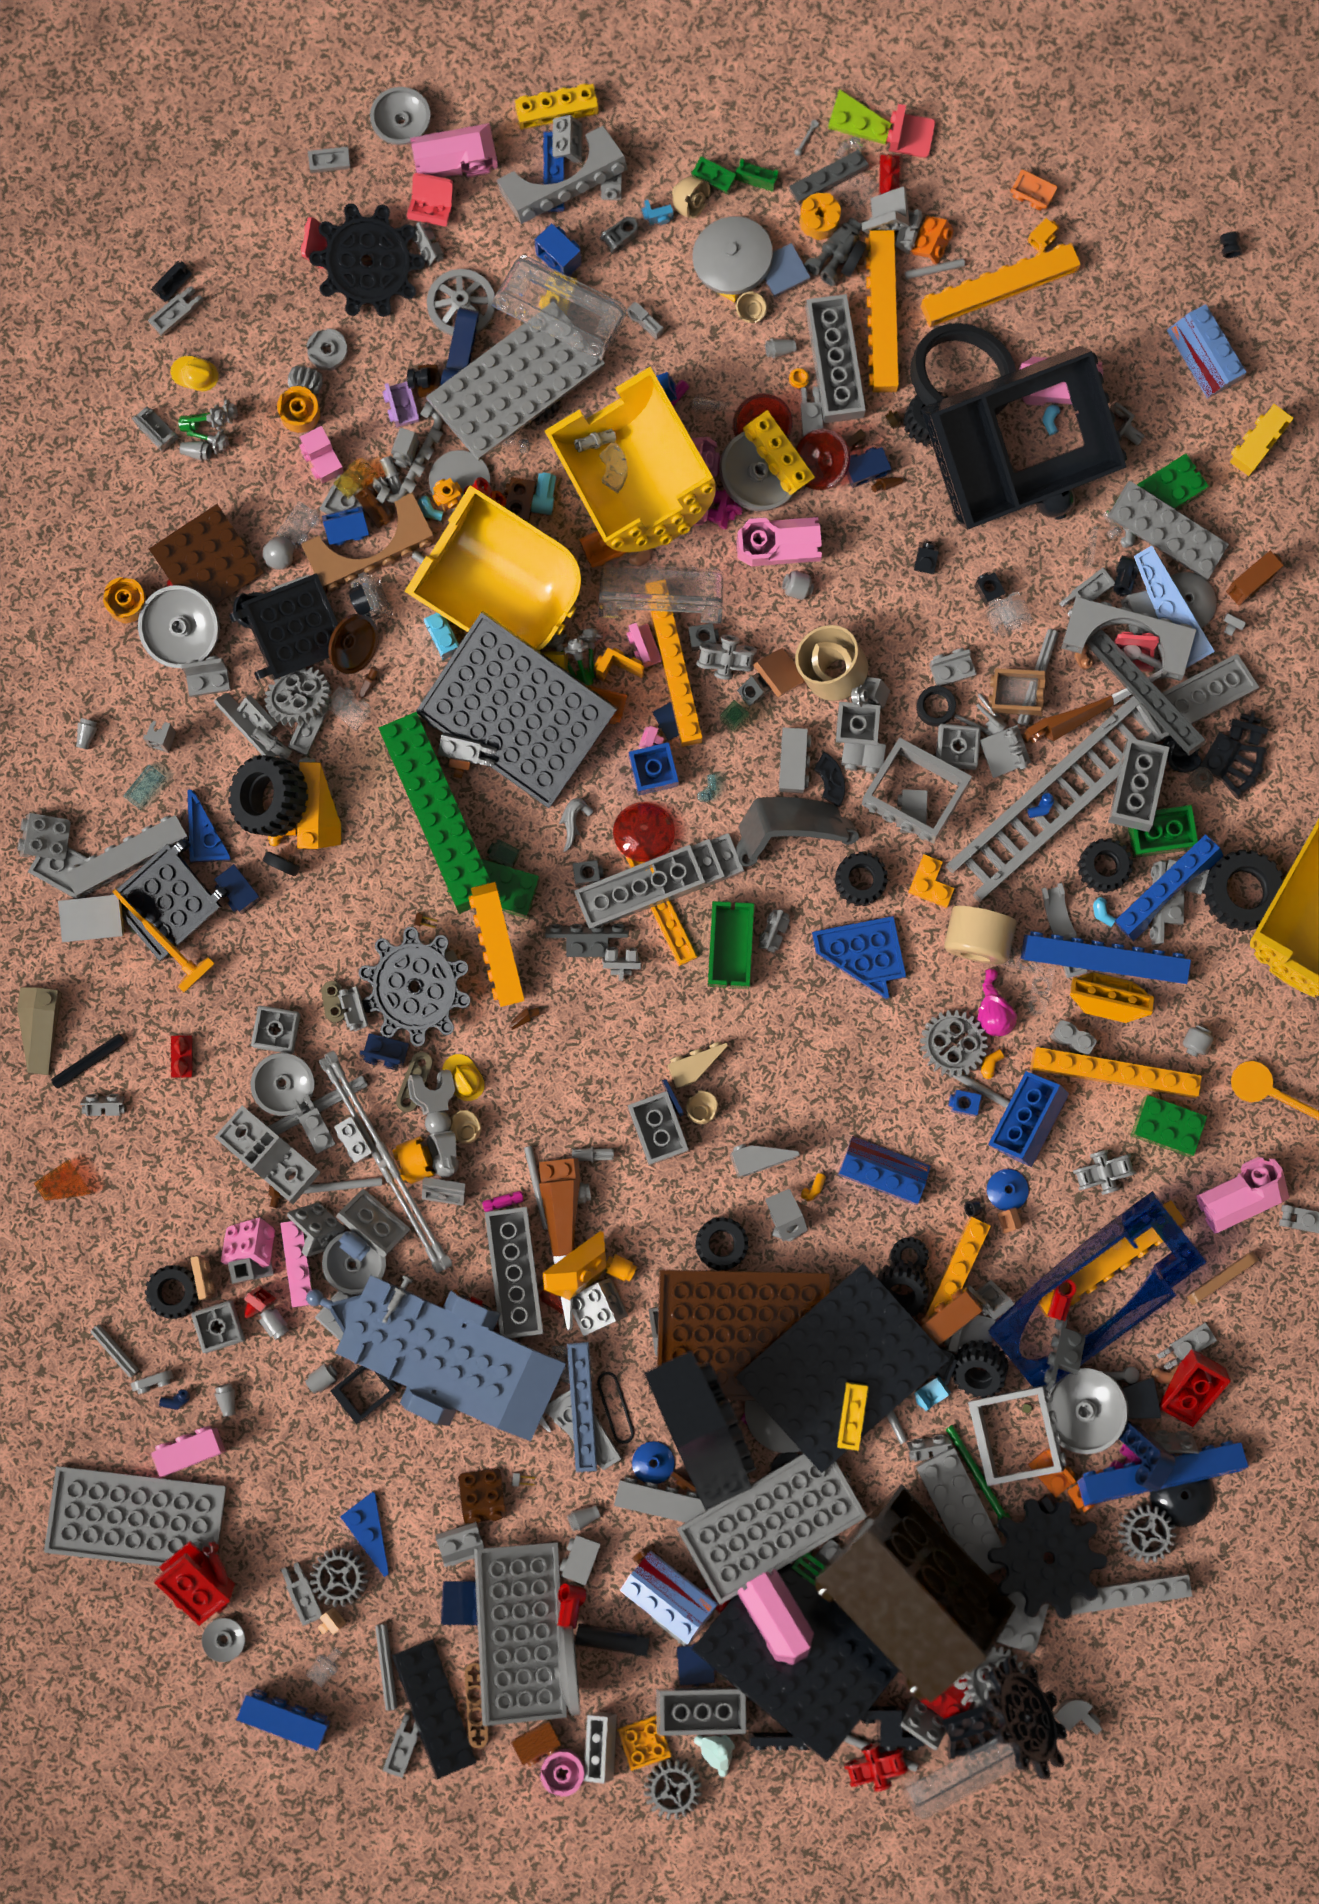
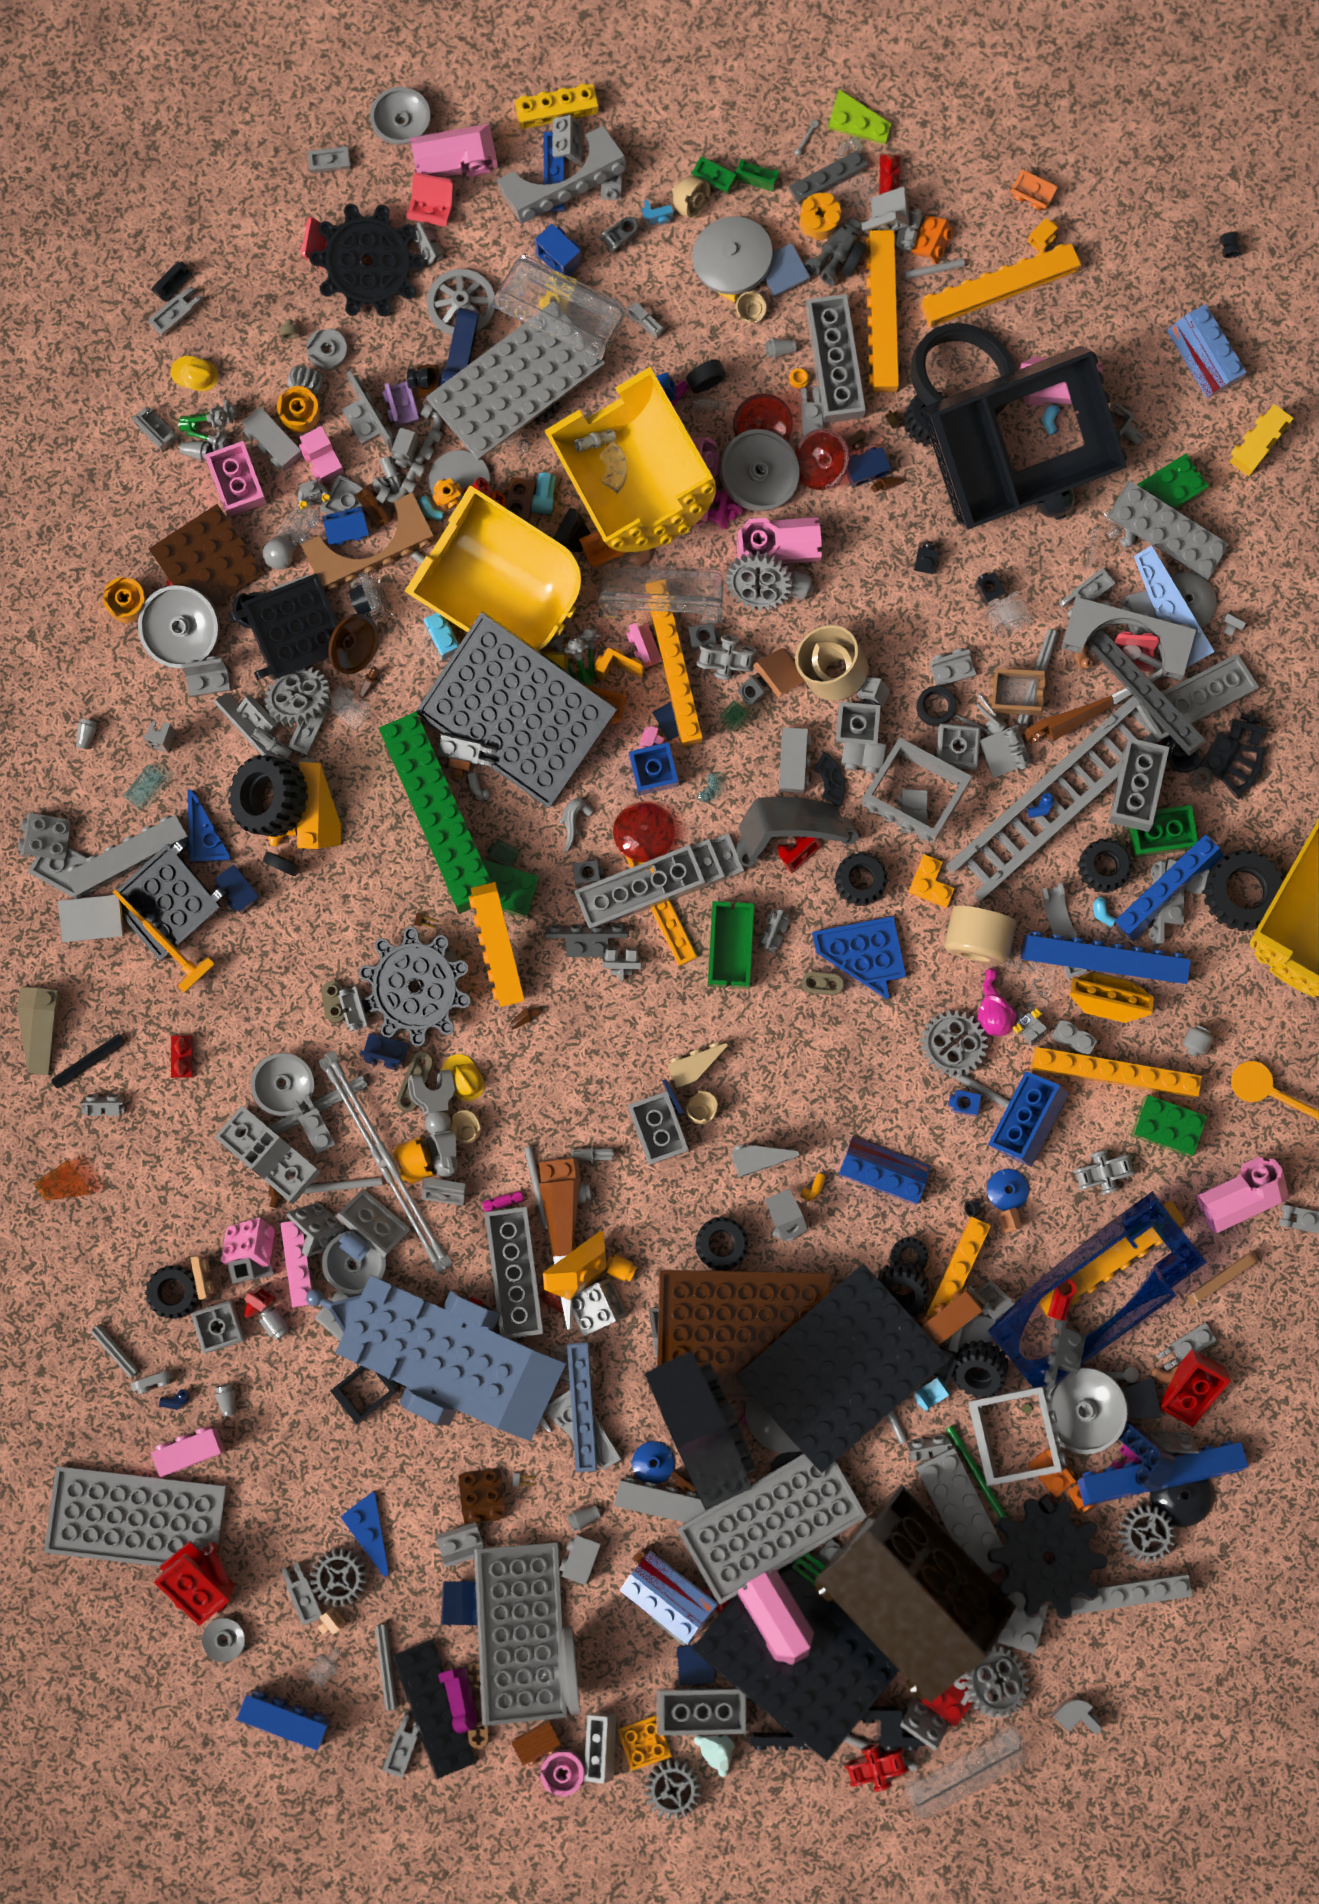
light grey brick [251,1005,301,1054] -> none
light grey brick [305,1363,338,1394] -> none
clear yellow brick [333,458,379,499] -> none
bracket [334,1117,373,1163] -> none
light grey piece [383,1276,413,1323] -> none
red piece [557,1583,586,1629] -> none
black piece [575,1623,650,1657] -> none
black piece [597,1372,634,1444] -> none
yellow brick [743,410,815,495] -> none
yellow plate [837,1382,868,1451] -> none
light grey plate [851,685,869,707] -> none
coral bracket [887,104,935,158] -> none
black plate [942,1706,1000,1760] -> none
light orange arm [981,1049,1004,1079] -> none
black plate [986,1656,1067,1780] -> none
black piece [1113,555,1139,597] -> none
dark orange window [1226,551,1284,606] -> none
none -> bright pink brick [205,441,267,517]
none -> light grey brick [242,407,303,472]
none -> dark tan tile [279,319,300,339]
none -> light grey piece [298,479,331,510]
none -> light grey bracket [341,371,394,452]
none -> magenta leg [438,1667,477,1733]
none -> light grey arm [468,773,490,802]
none -> black slope [553,508,591,552]
none -> black tyre [686,359,726,393]
none -> light grey gear [726,551,793,611]
none -> red tile [778,836,822,873]
none -> dark tan plate [801,972,843,996]
none -> light grey piece [1013,1008,1047,1047]

